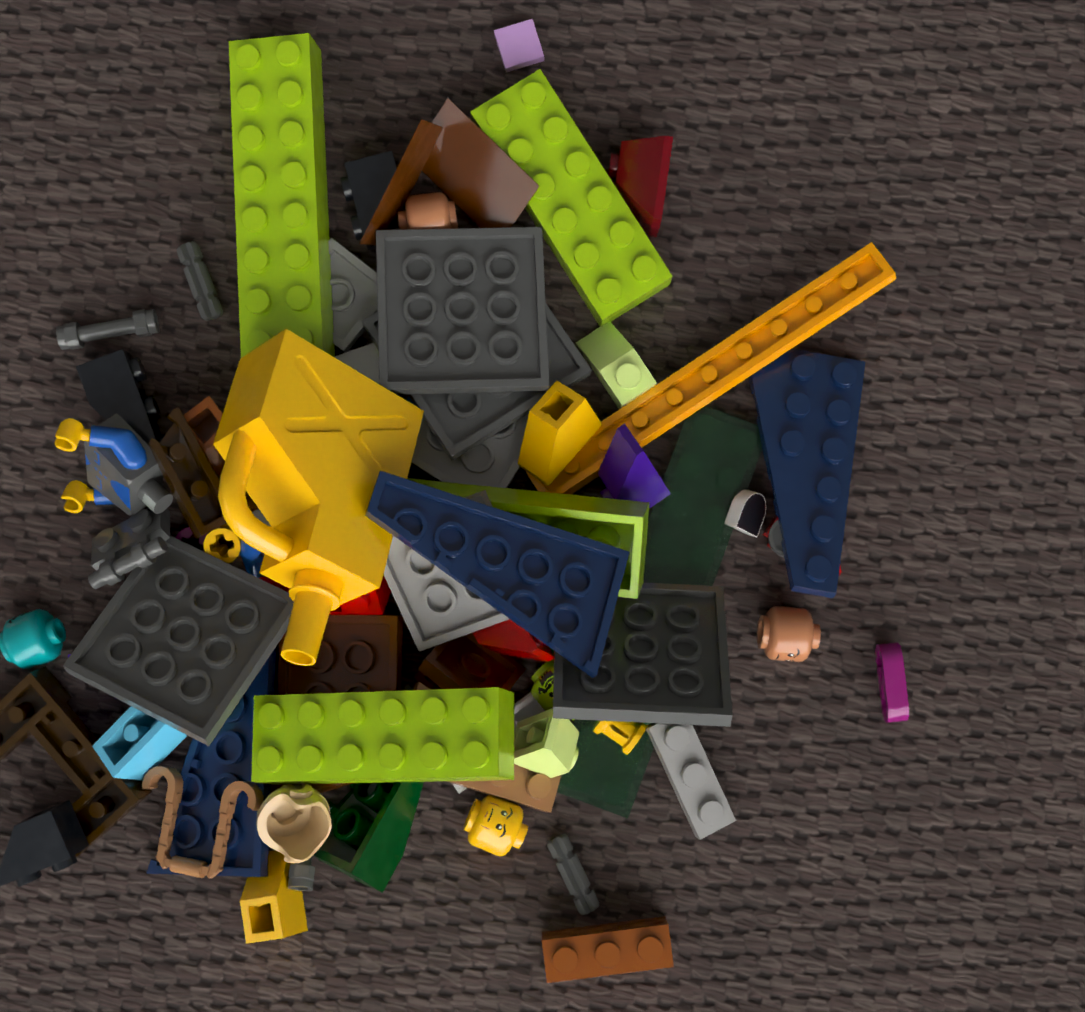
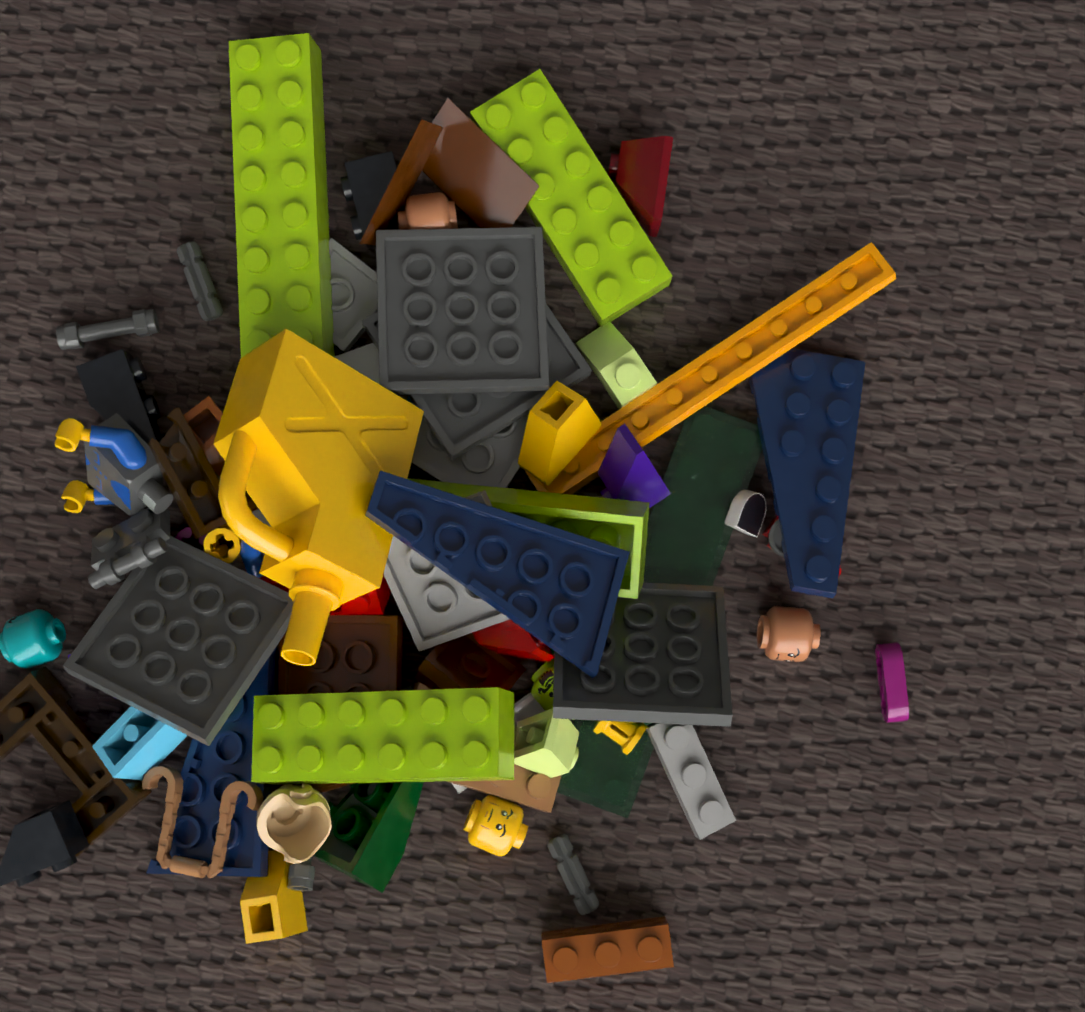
lavender tile [494,19,544,72] -> none

